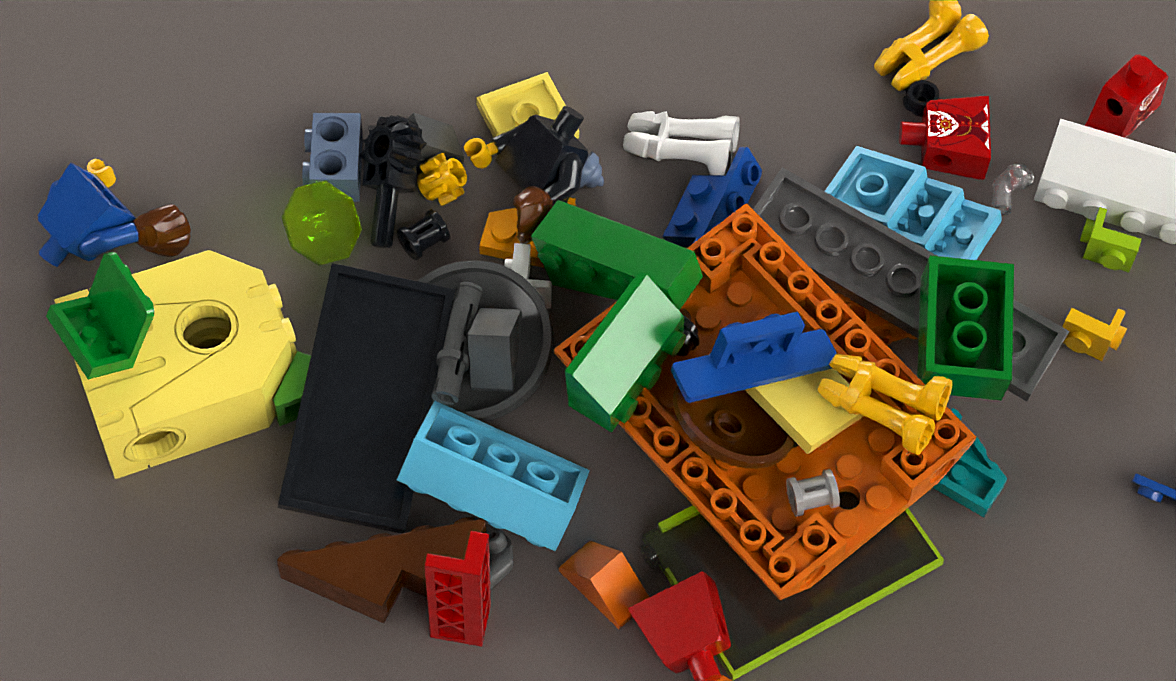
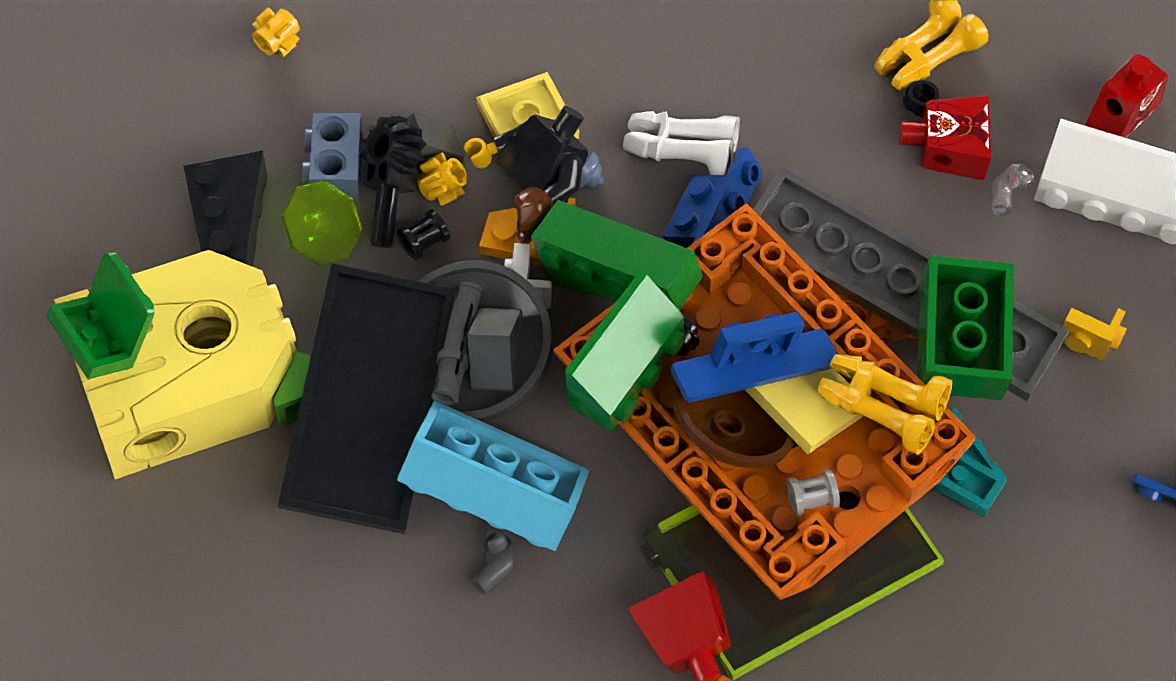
blue torso [38,159,191,267] -> none
reddish brown slope [277,517,486,623] -> none
red fence [425,531,491,647] -> none
orange slope [559,541,649,629] -> none
medium azure slope [825,146,1002,260] -> none
lime bracket [1080,207,1141,273] -> none
none -> black wedge [183,150,267,267]
none -> yellow gear [252,7,300,57]

